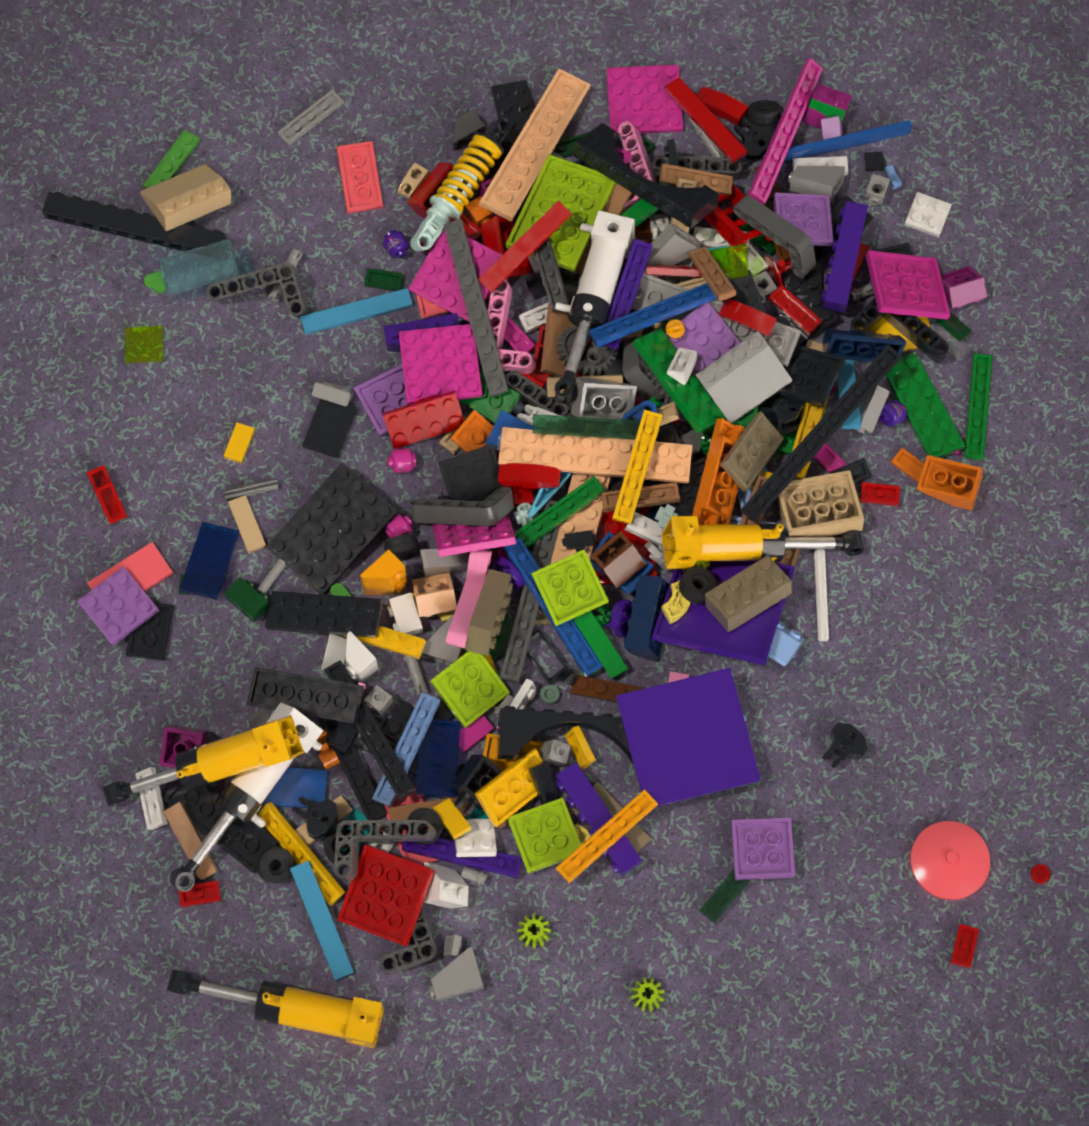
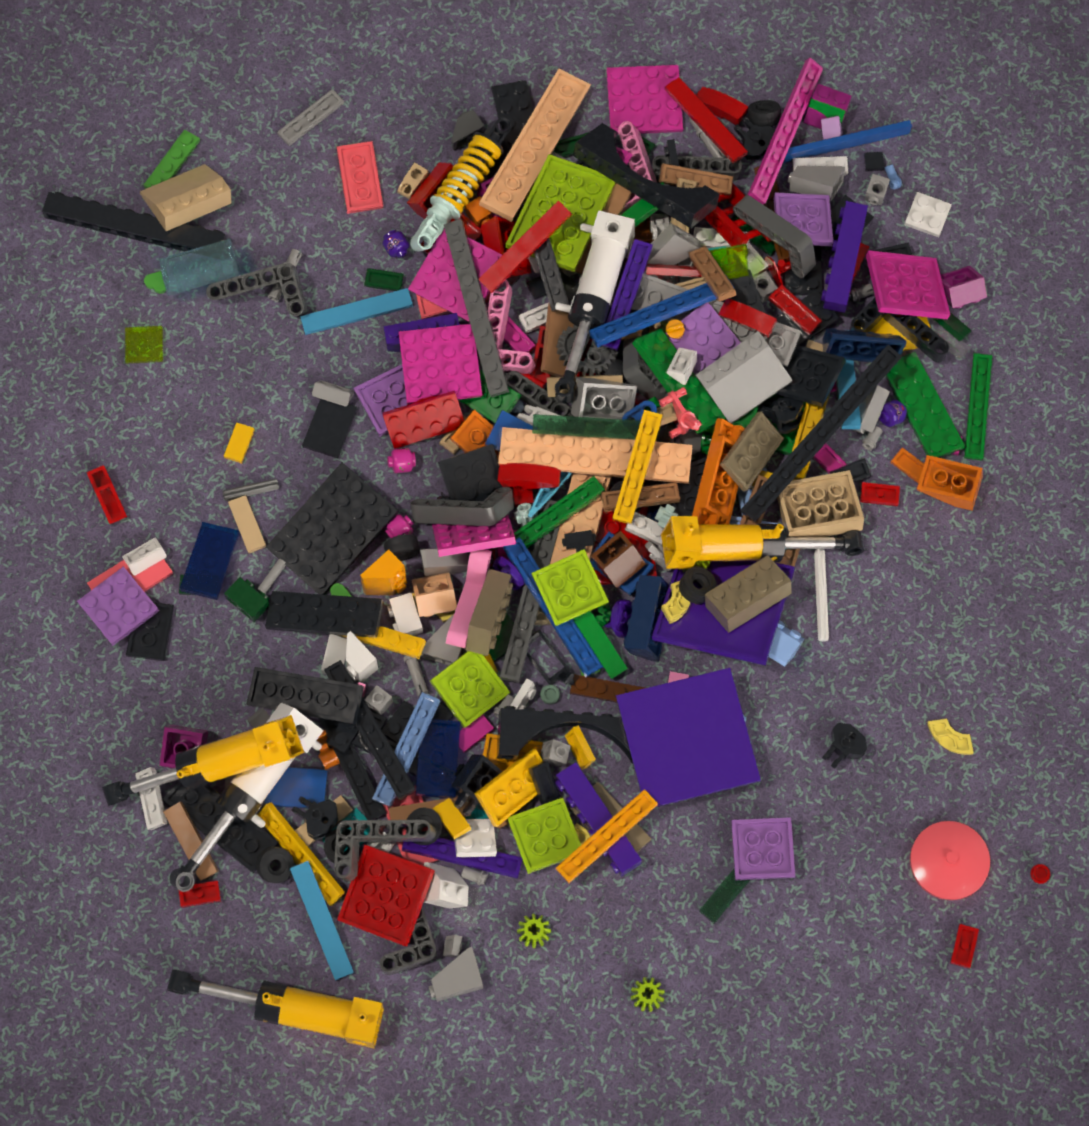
none -> white slope [122,537,167,576]
none -> coral axle [659,387,701,439]
none -> light grey pin [862,426,883,451]
none -> light yellow tile [927,718,974,755]

